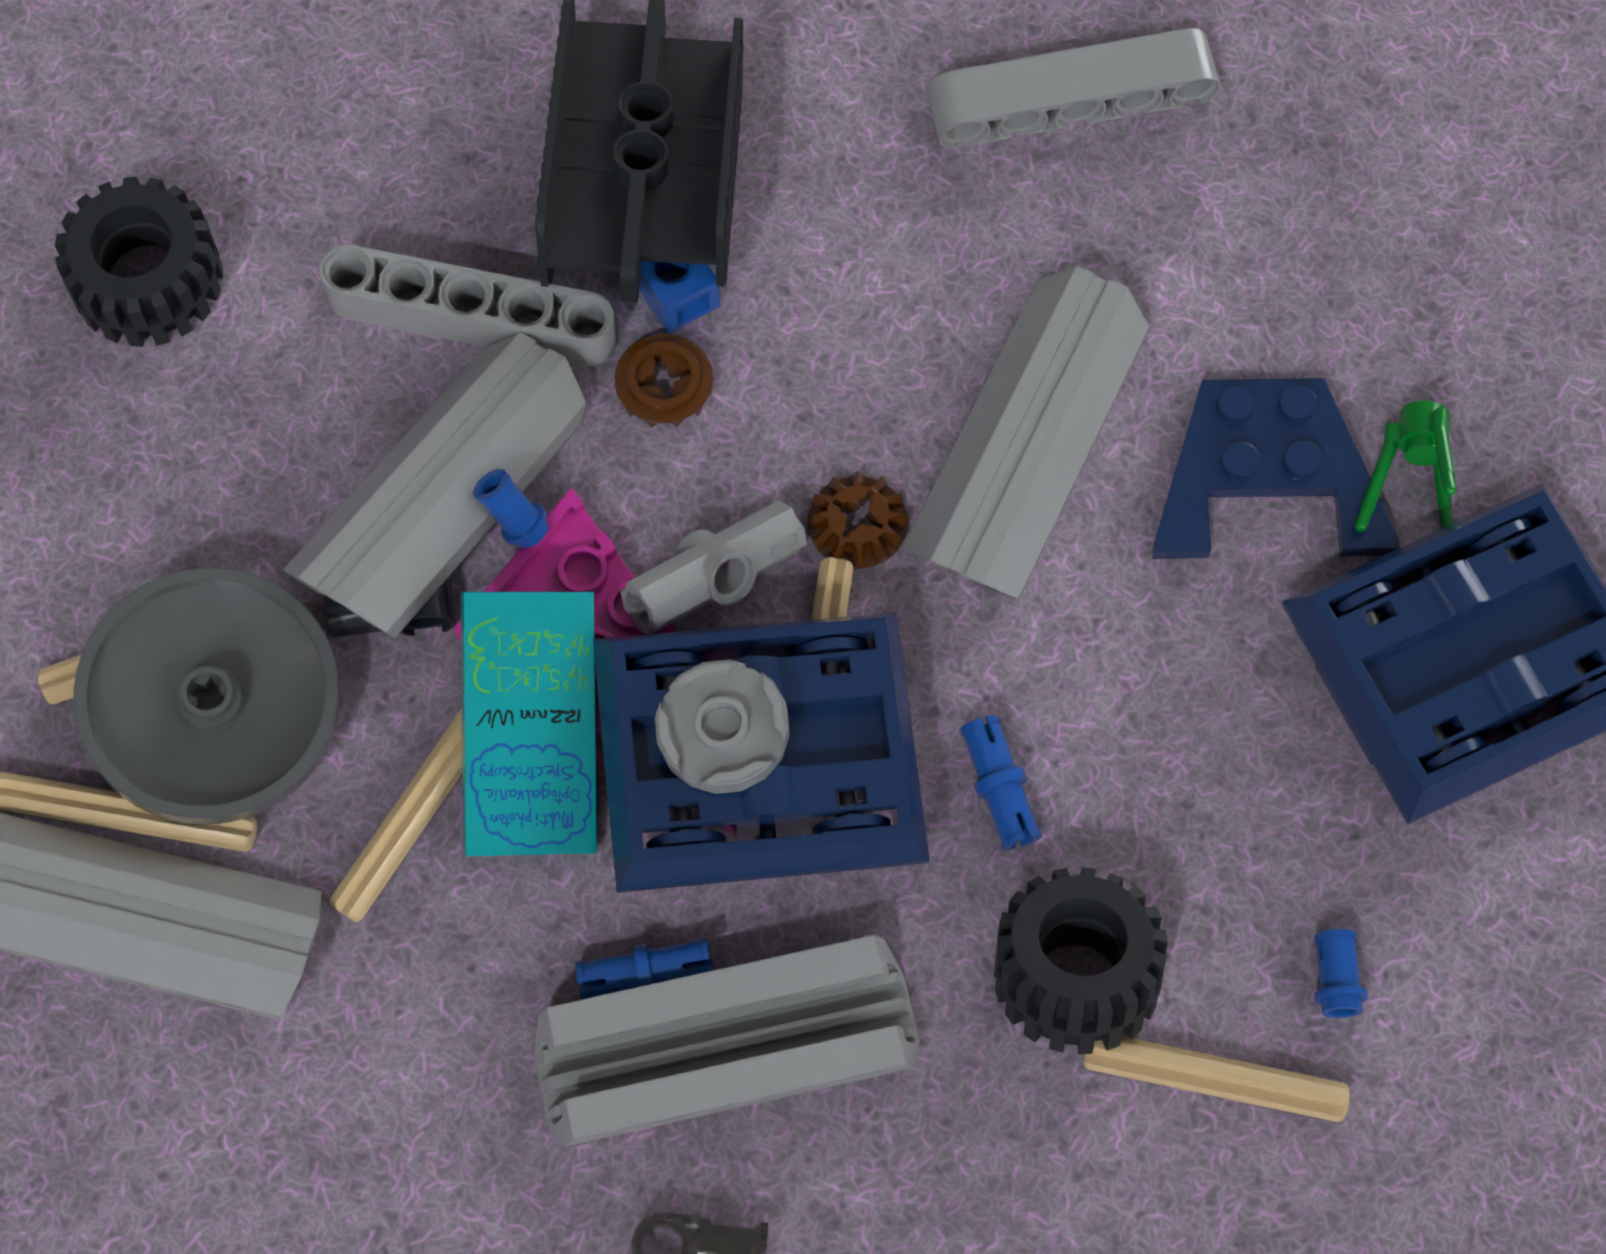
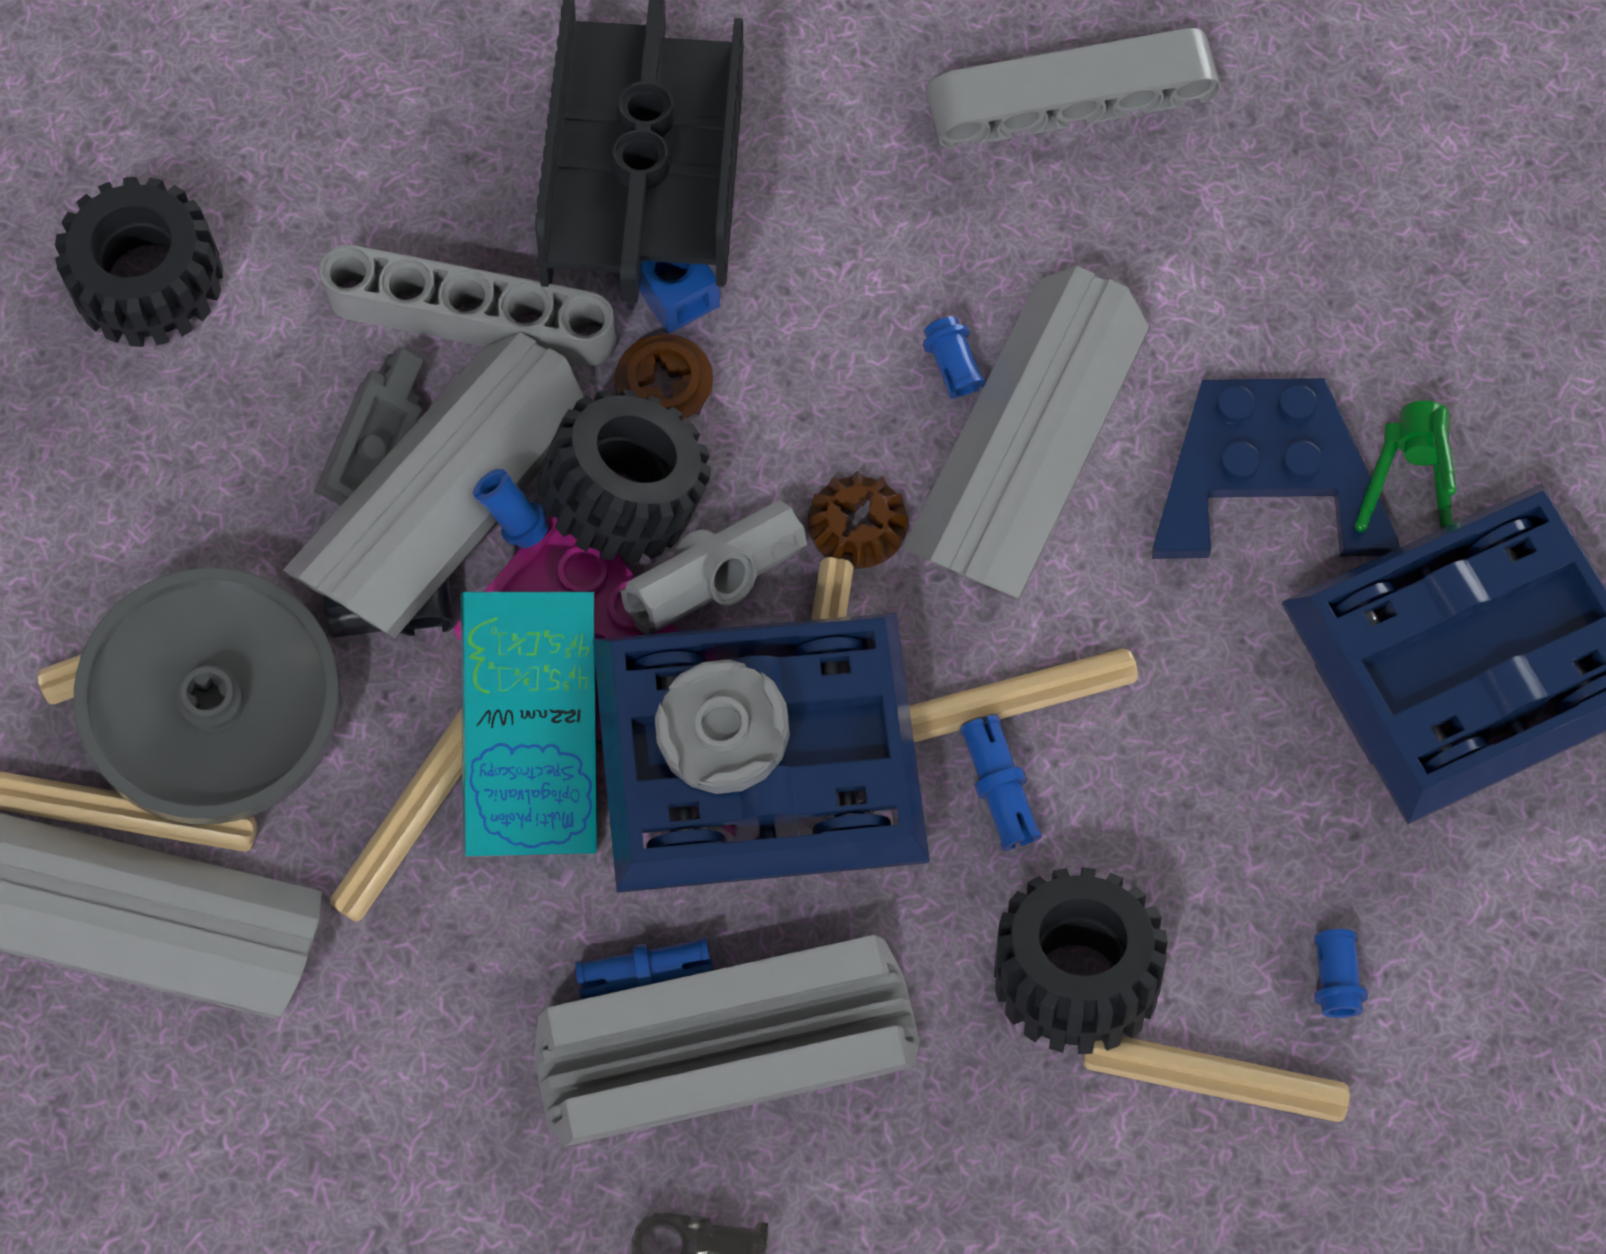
none -> dark grey hinge [314,348,423,506]
none -> black tyre [537,389,711,562]
none -> tan axle [909,648,1138,743]
none -> blue pin [922,316,986,399]

